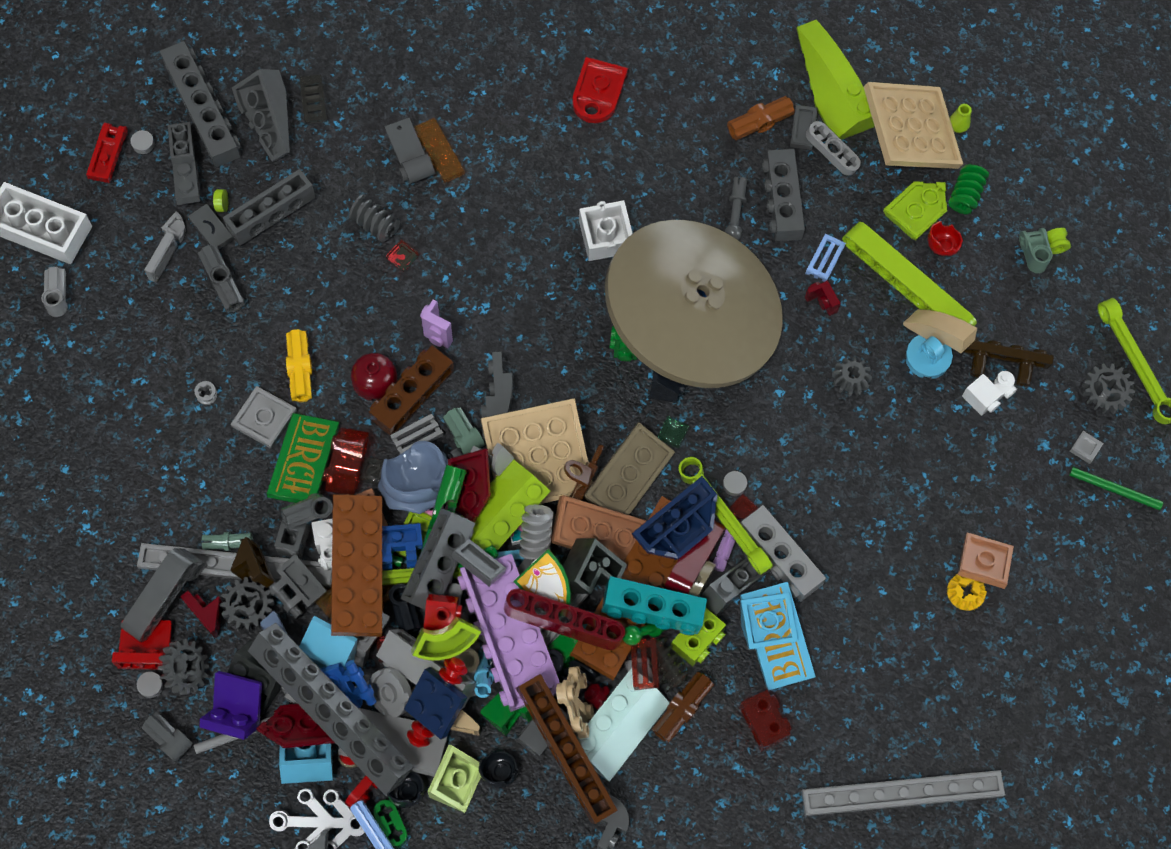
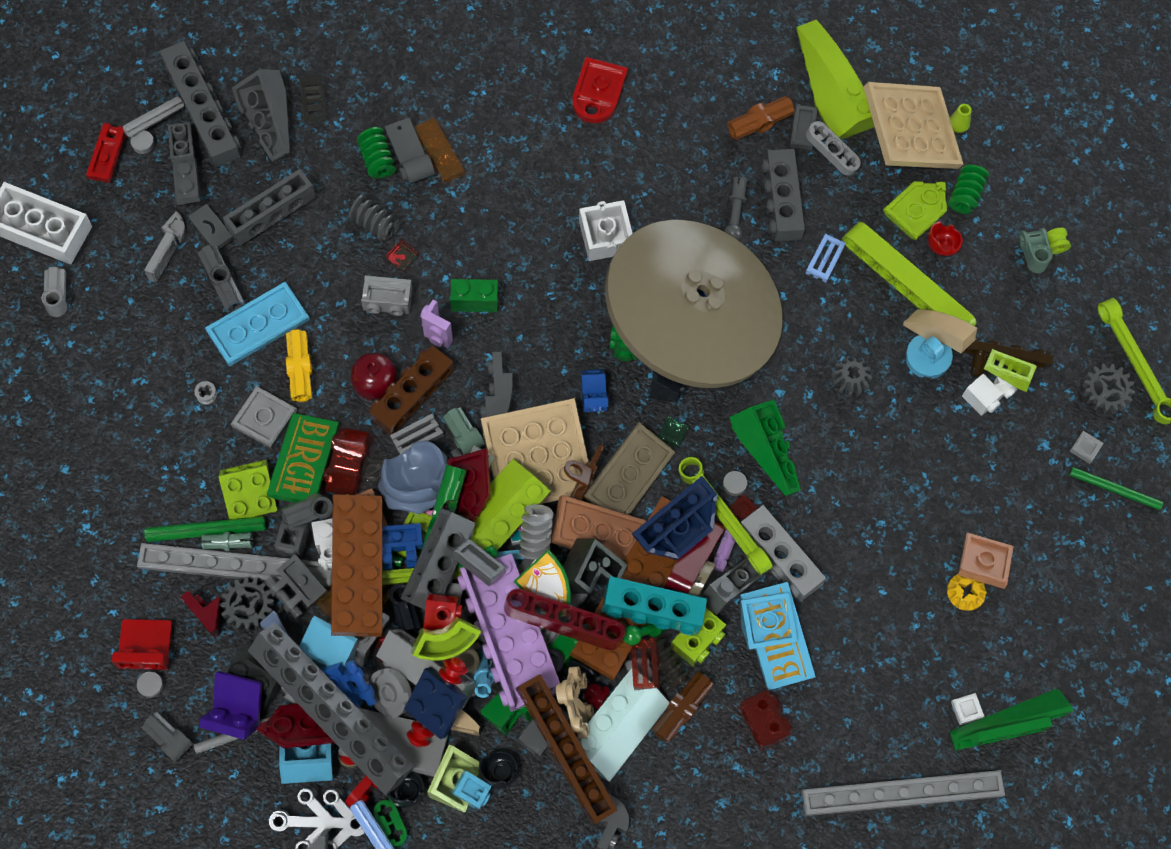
dark grey beam [121,548,205,642] -> none
dark grey gear [158,639,209,695] -> none
lime tile [213,189,228,212] -> none
dark brown slope [231,537,275,588] -> none
light grey tile [490,443,514,476] -> none
dark red bracket [805,280,841,316] -> none
none -> light grey axle [123,97,185,137]
none -> green axle [144,516,266,542]
none -> medium azure tile [205,282,310,367]
none -> lime bracket [218,459,277,519]
none -> green piece [357,127,396,179]
none -> light grey hinge [361,276,412,316]
none -> green brick [450,279,498,312]
none -> medium azure bracket [451,771,491,809]
none -> blue brick [580,369,608,412]
none -> green wedge [729,400,801,496]
none -> green wedge [950,689,1073,751]
none -> white tile [951,693,984,725]
none -> lime slope [984,349,1037,392]

